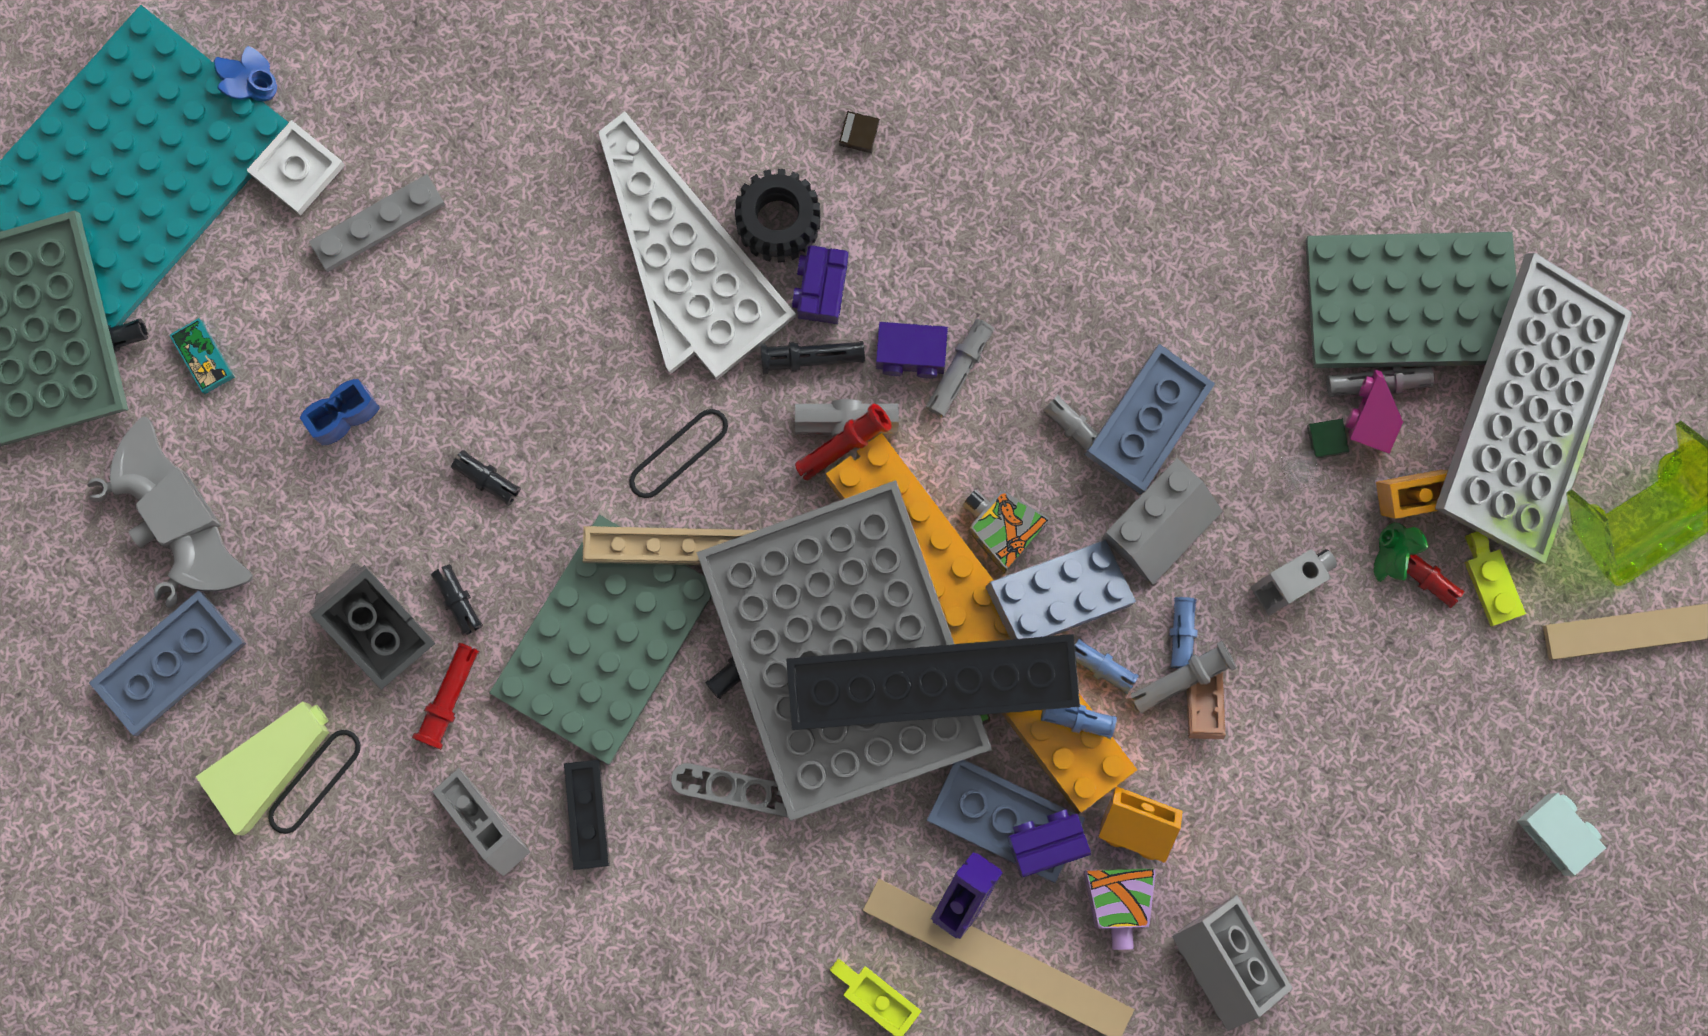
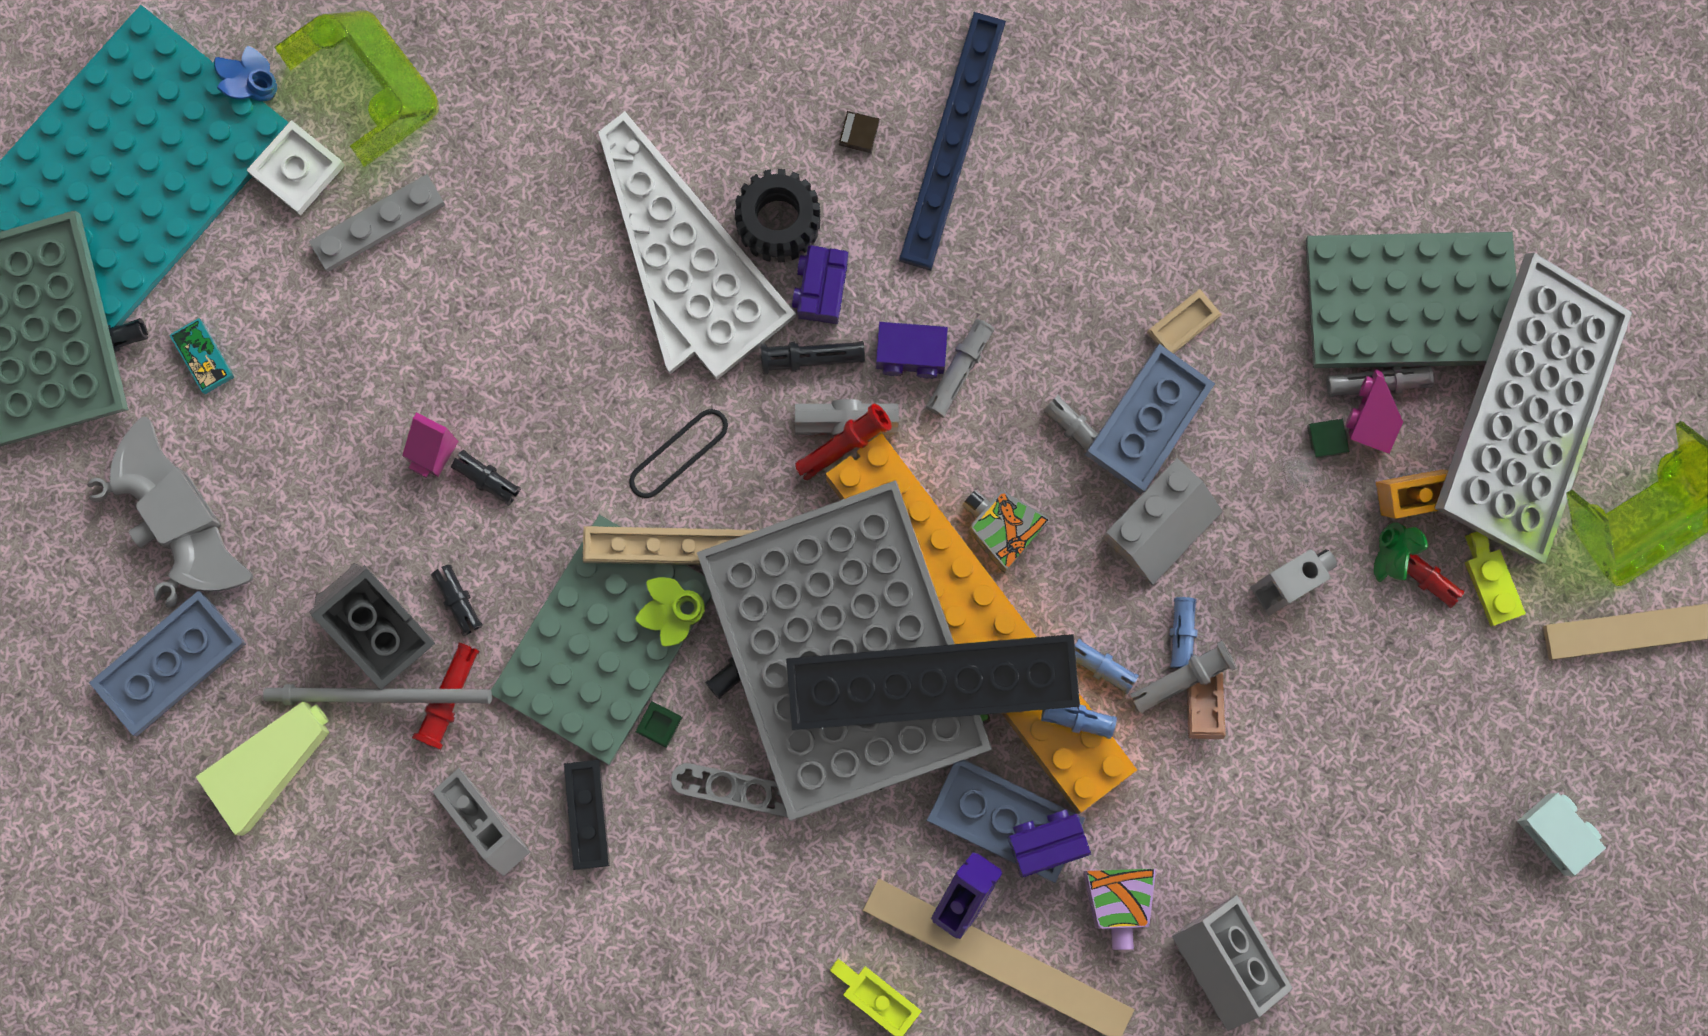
black piece [268,730,361,834] -> none
blue brick [300,379,380,446] -> none
plate [985,540,1136,639] -> none
light orange brick [1098,786,1183,863] -> none
none -> light grey bar [263,684,492,705]
none -> clear neon green windscreen [274,10,439,167]
none -> dark pink slope [402,412,459,478]
none -> lime plate [635,577,705,646]
none -> dark green tile [635,701,683,748]
none -> dark blue tile [899,12,1006,271]
none -> tan tile [1147,289,1222,354]

